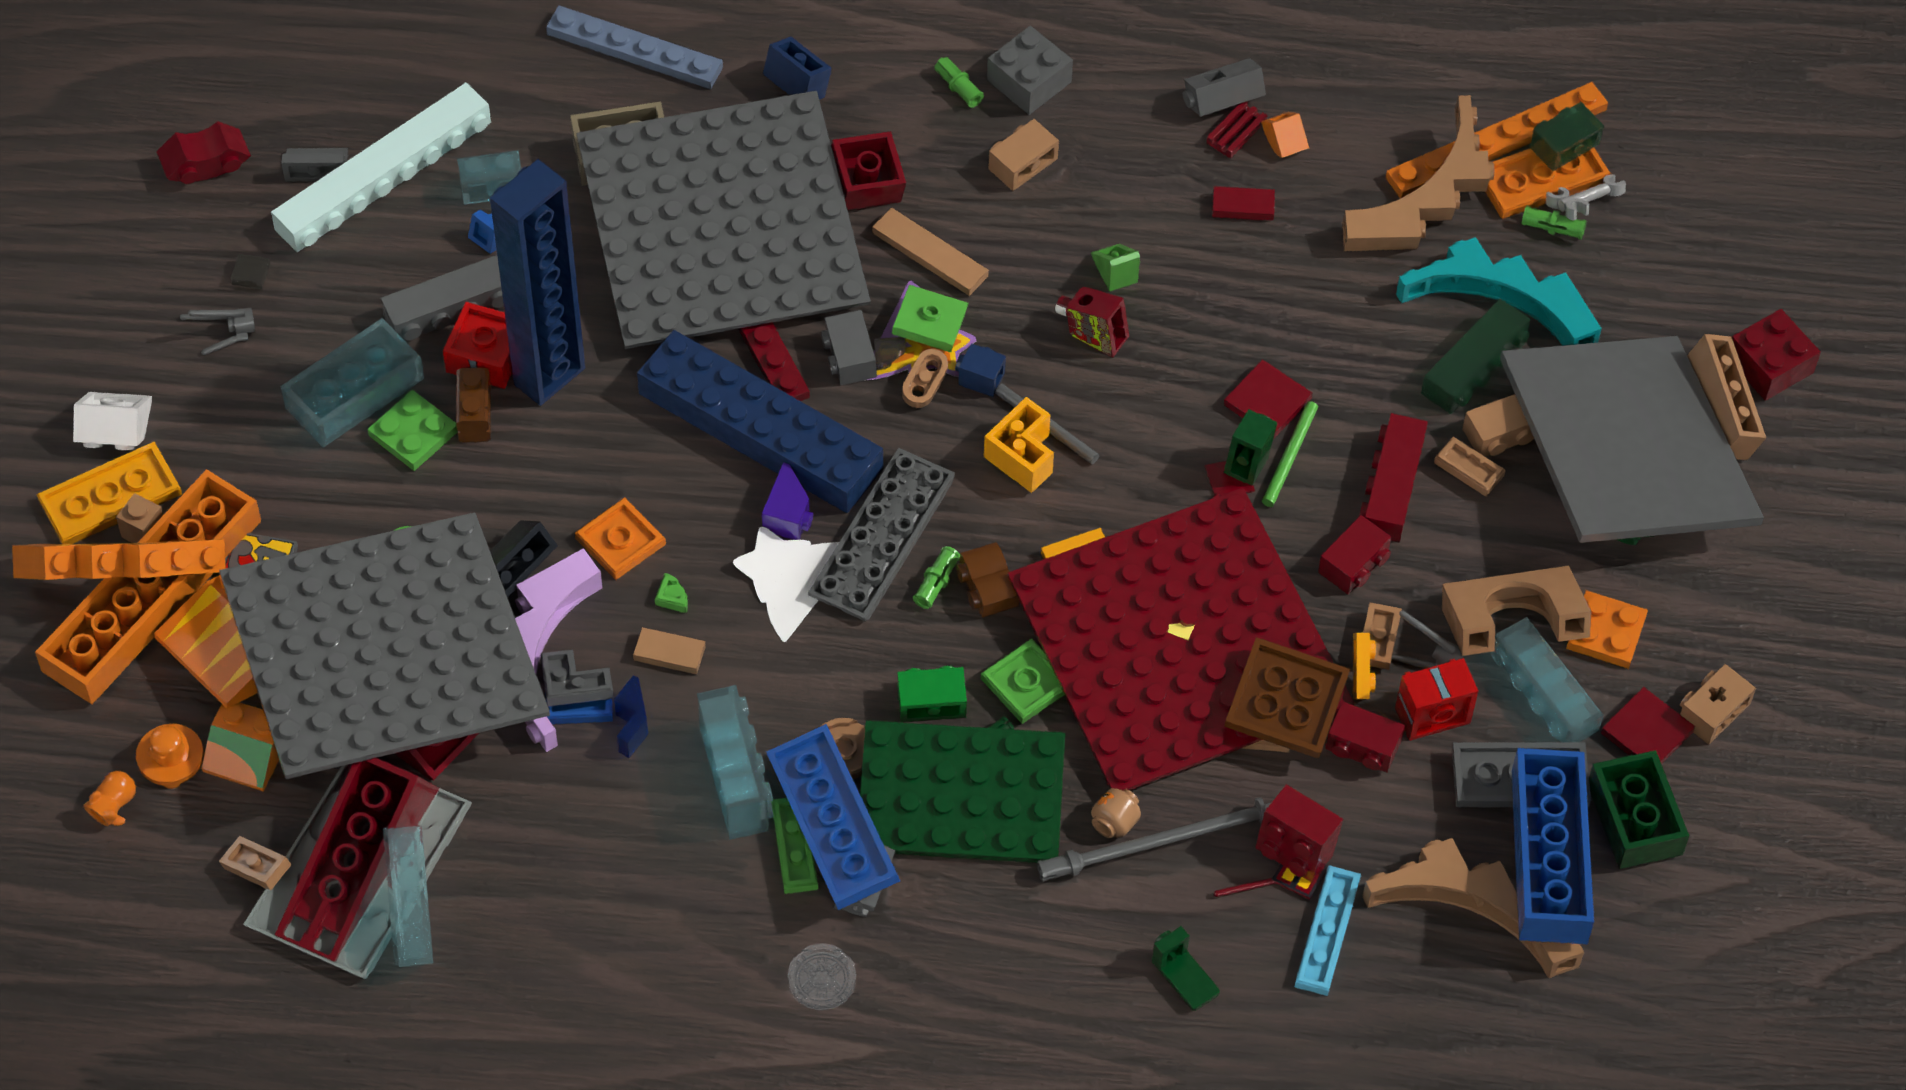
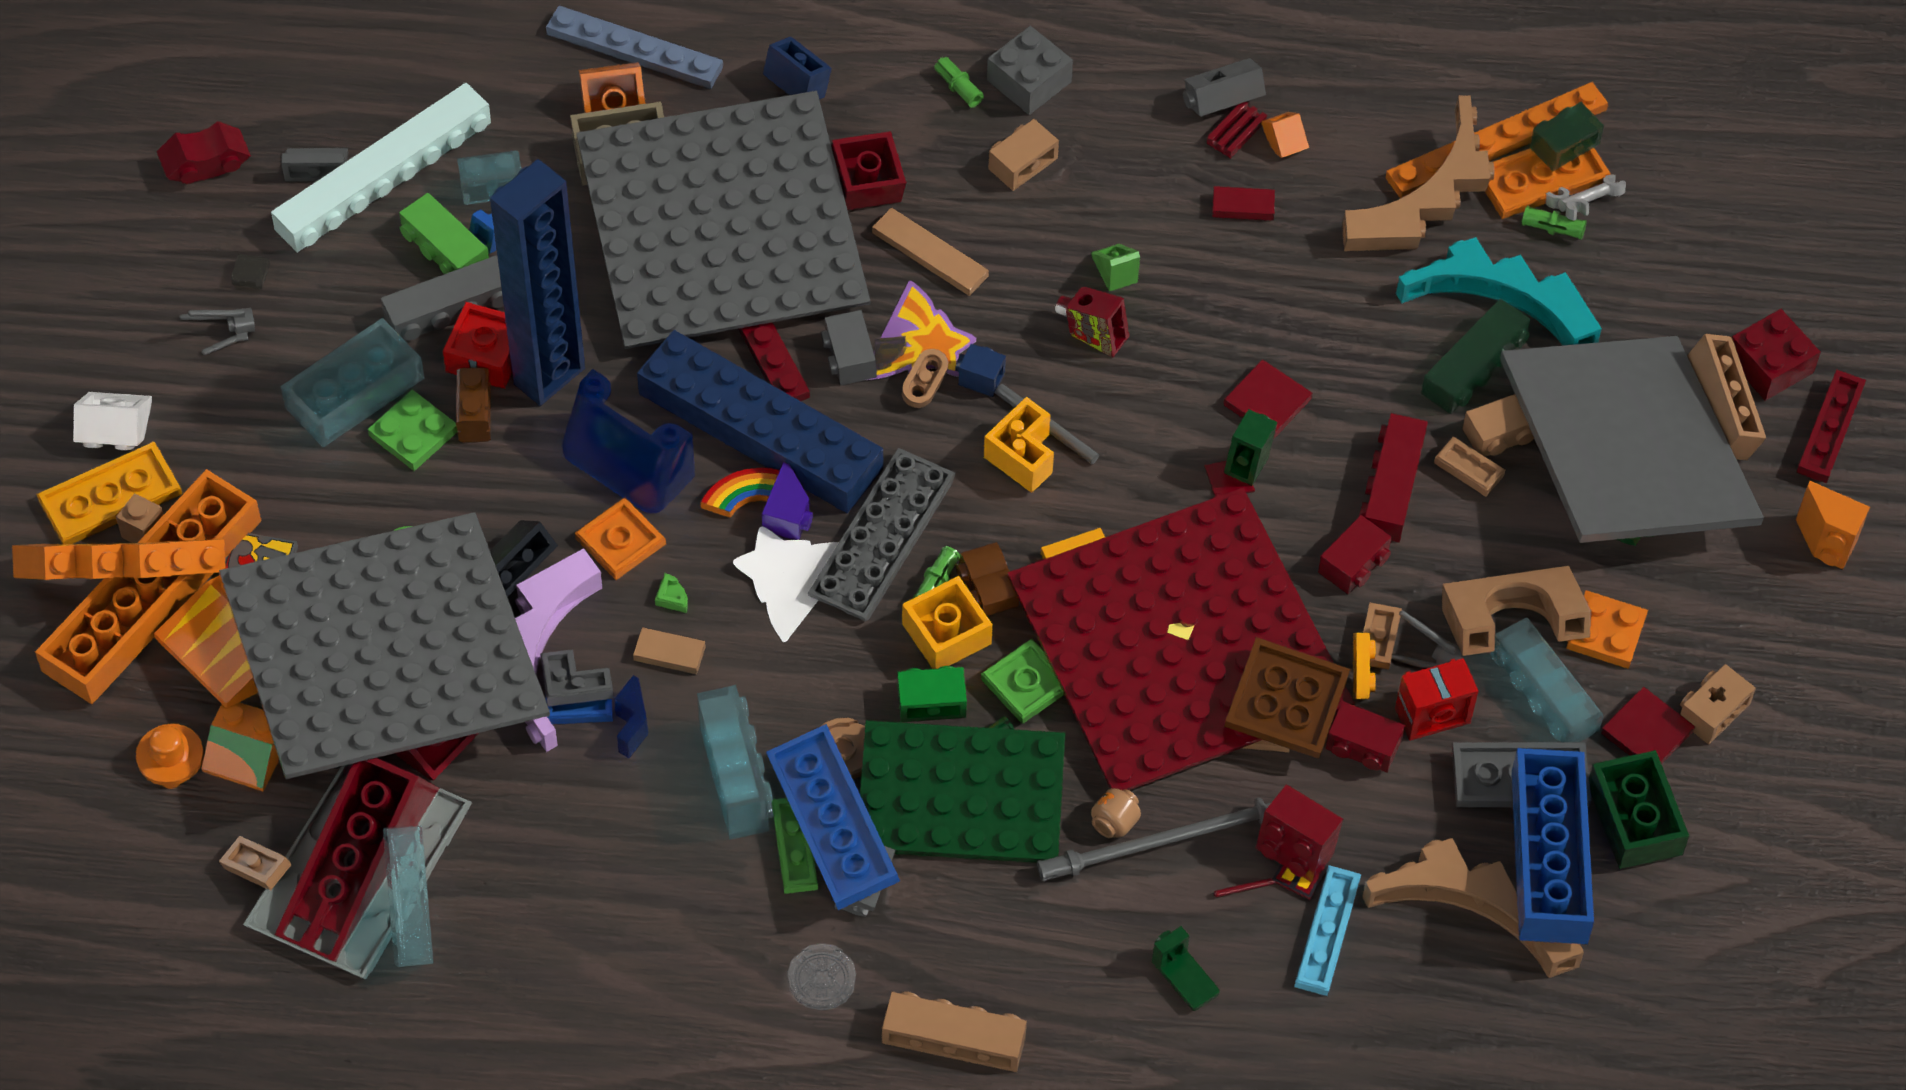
orange animal [83,771,136,826] -> none
bright green plate [891,285,968,352] -> none
bright green bar [1262,401,1318,507] -> none
none -> bright green brick [399,193,489,274]
none -> clear blue windscreen [562,369,695,513]
none -> orange slope [579,63,645,113]
none -> tile [701,468,780,518]
none -> medium nougat brick [882,992,1027,1072]
none -> light orange brick [902,576,993,669]
none -> dark red plate [1796,369,1866,484]
none -> orange slope [1796,481,1870,569]

